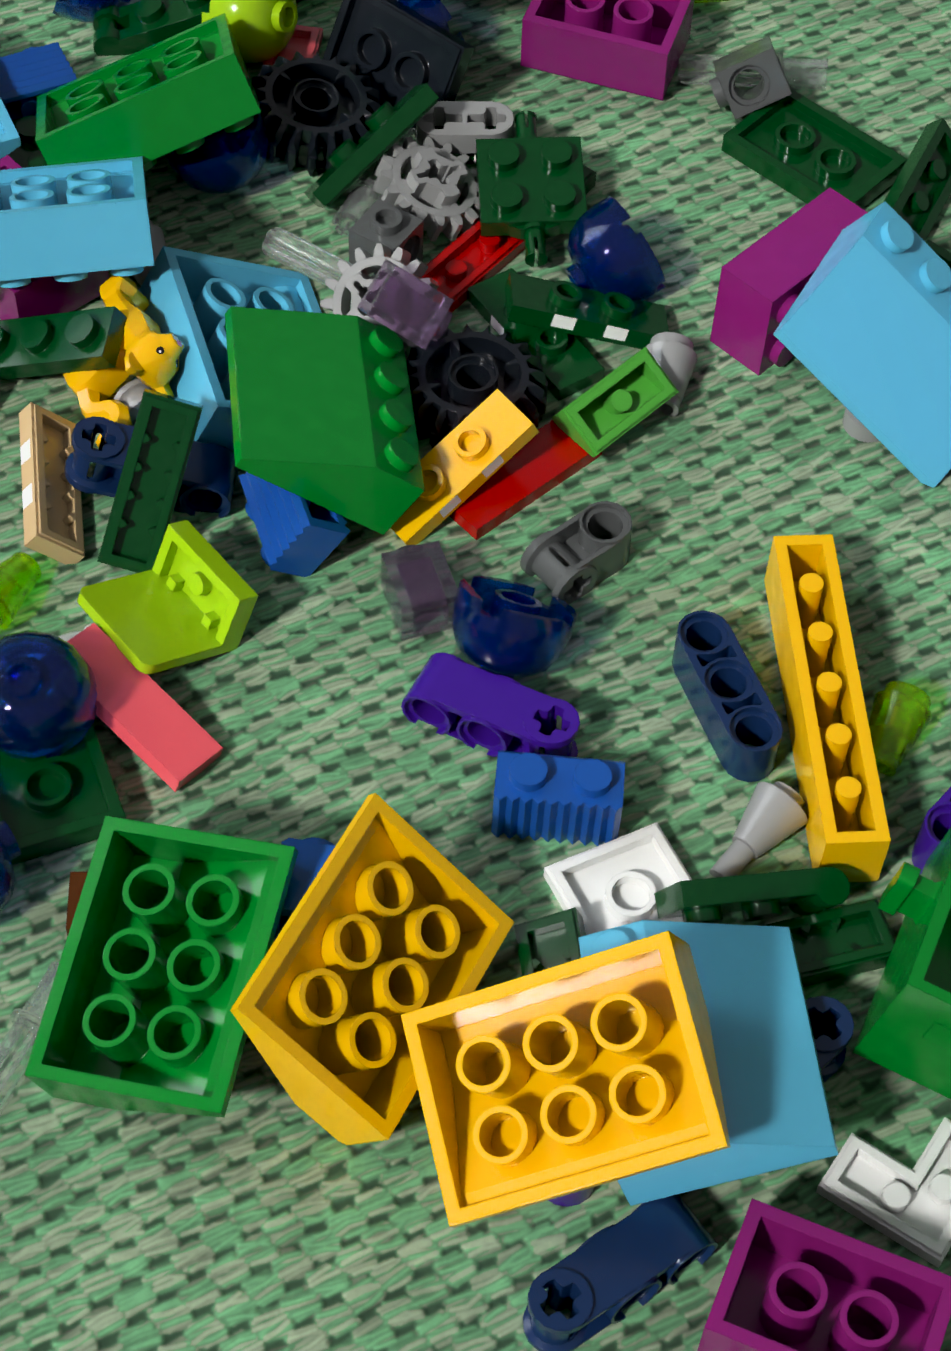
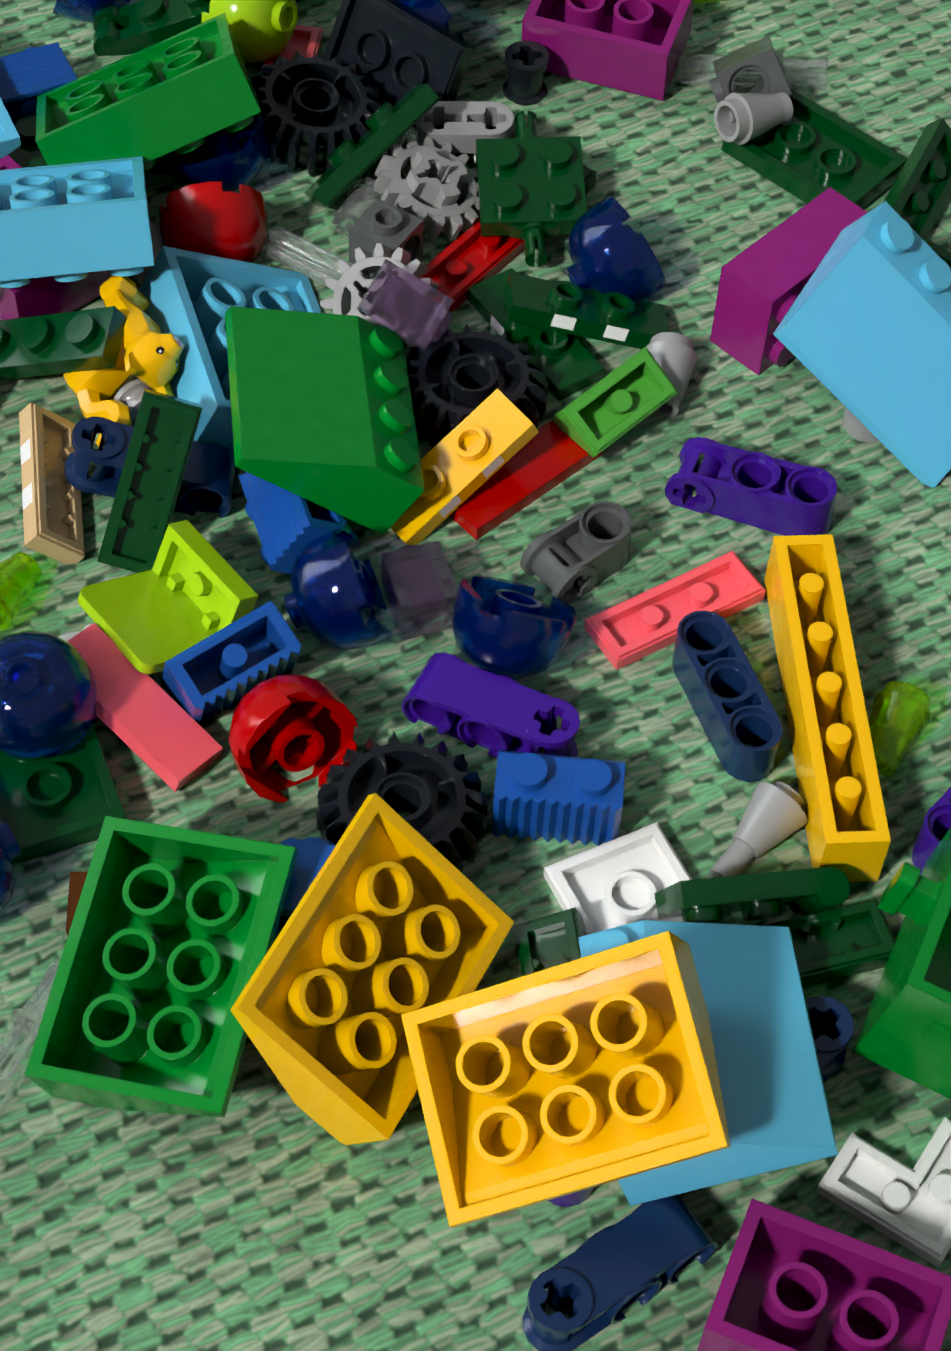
none -> red cylinder [159,181,268,263]
none -> blue brick [162,601,301,725]
none -> red cylinder [228,674,358,803]
none -> clear blue cylinder [284,526,392,650]
none -> black gear [316,732,488,873]
none -> black bush [503,40,550,106]
none -> coral tile [584,551,766,670]
none -> dark purple piece [664,437,837,536]
none -> light grey cone [714,92,793,145]

